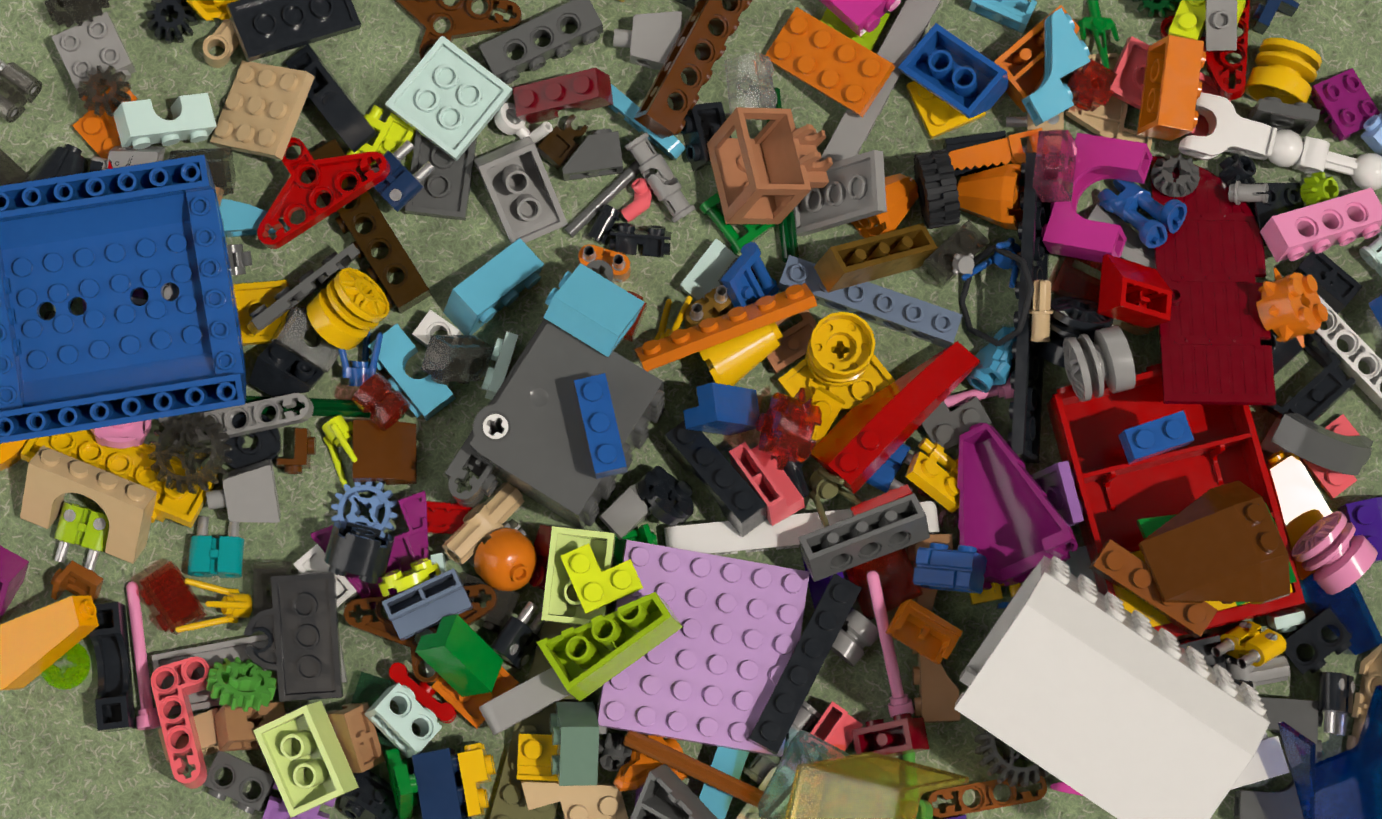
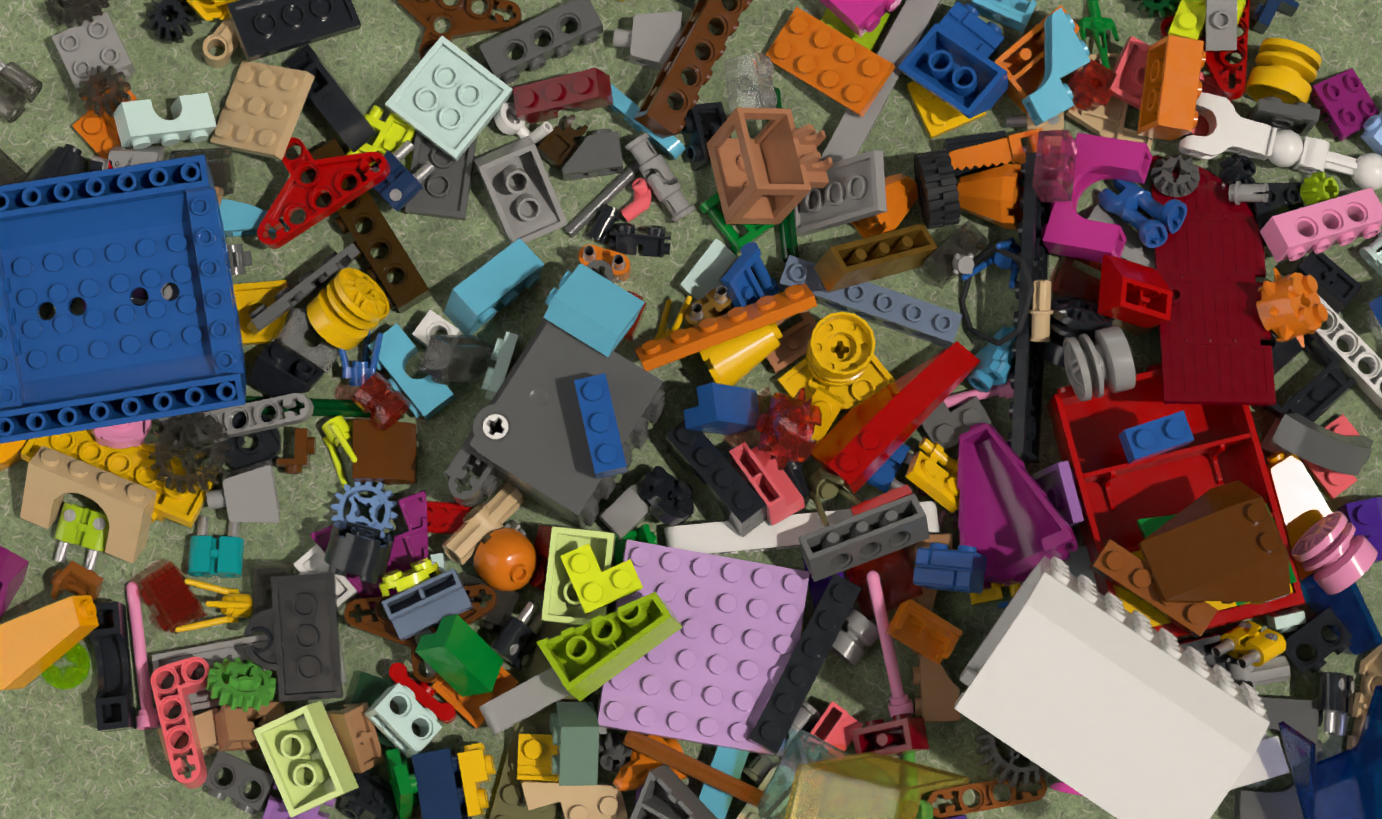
none -> blue brick [938,1,1005,59]

